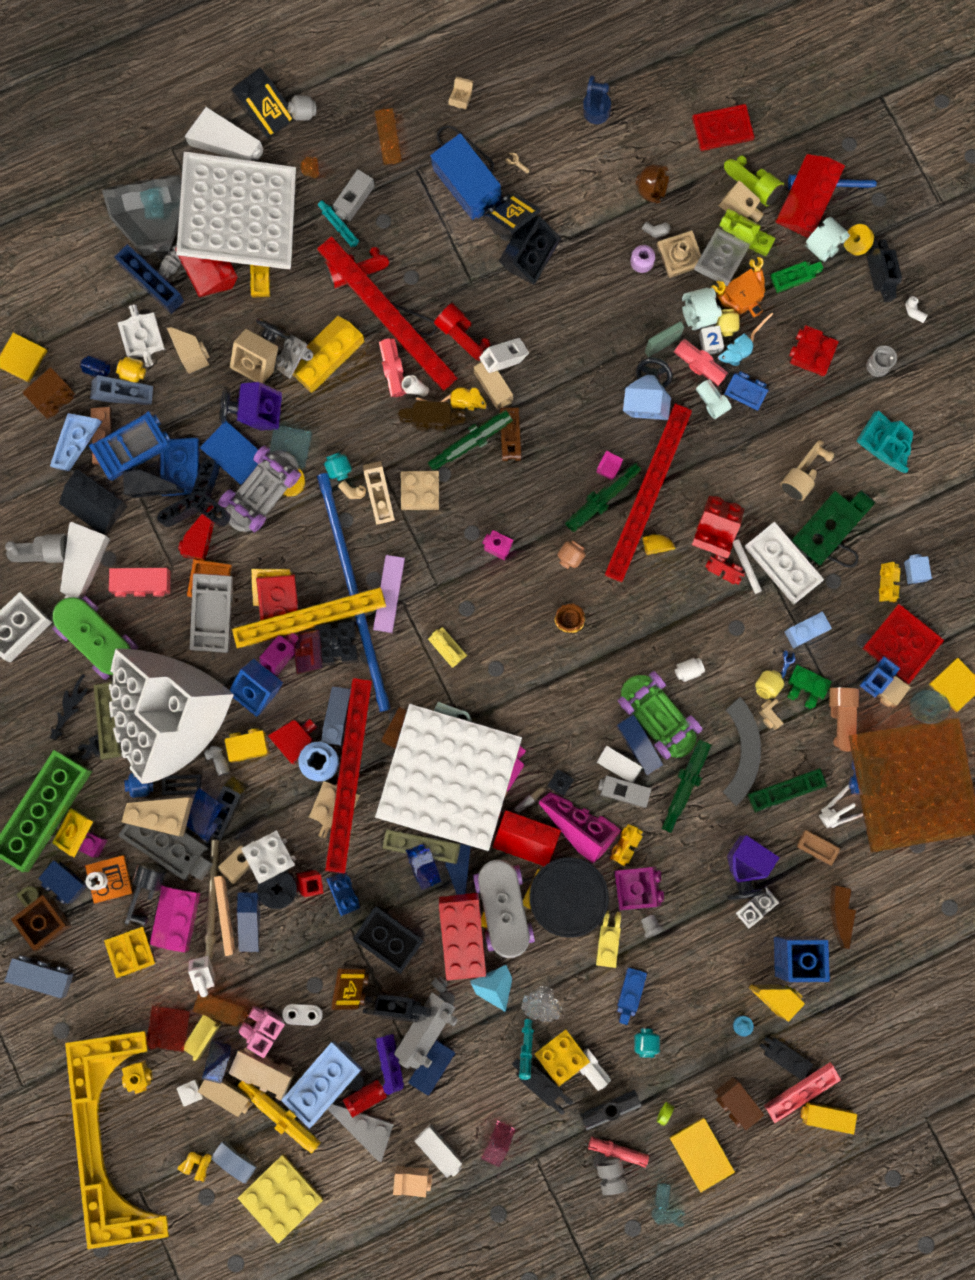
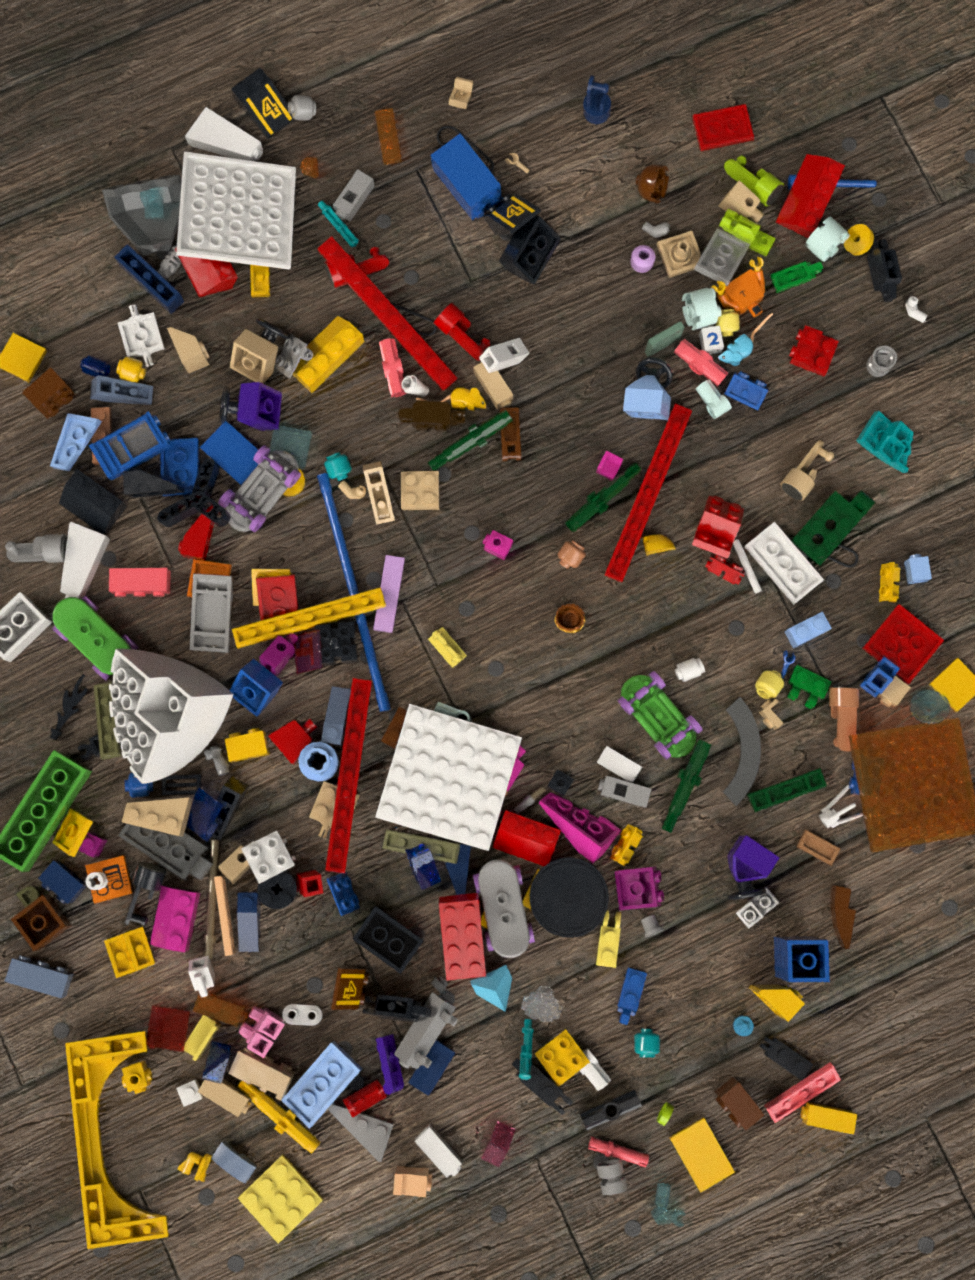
dark blue slope [616,715,663,775] -> none

